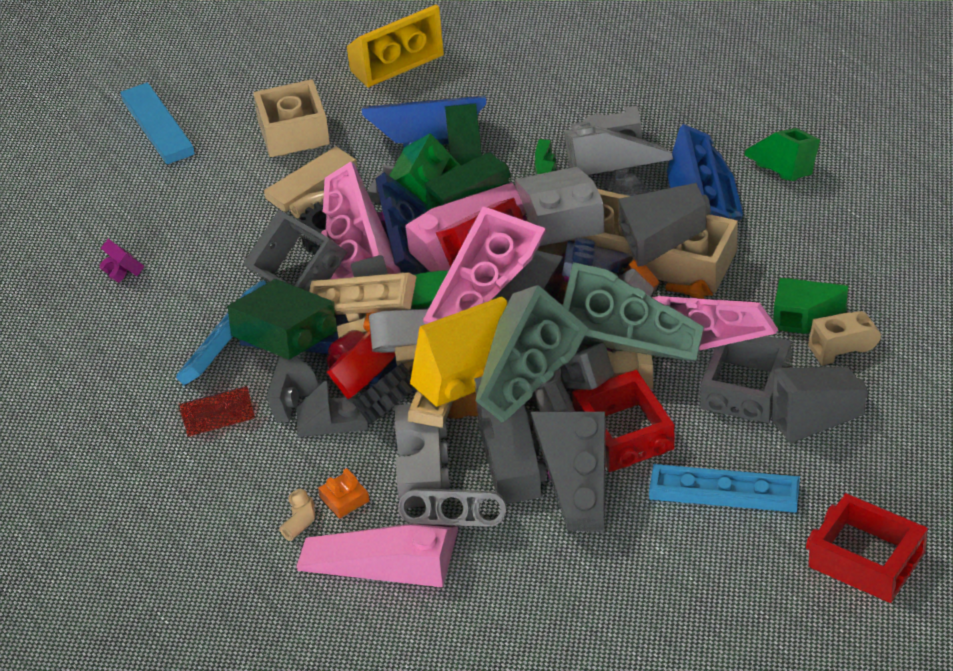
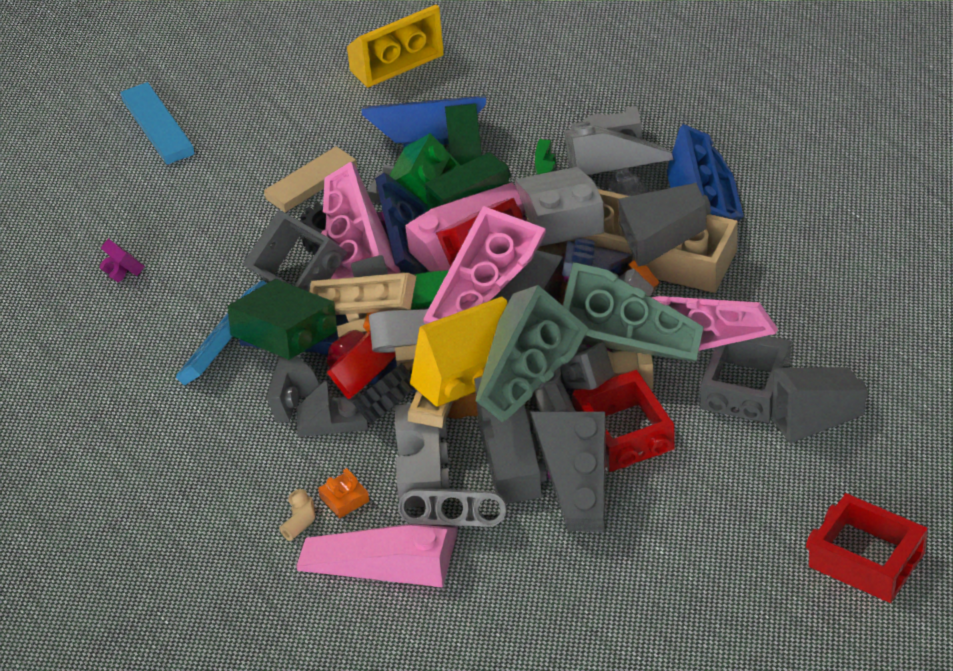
clear red hinge [179,386,255,437] -> none
tan brick [253,79,330,157] -> none
tan arm [289,190,324,218] -> none
dark azure tile [649,464,800,512] -> none
orange hand [666,279,713,299] -> none
green slope [744,128,820,181] -> none
green slope [773,277,849,334] -> none
tan leg [808,311,881,366] -> none

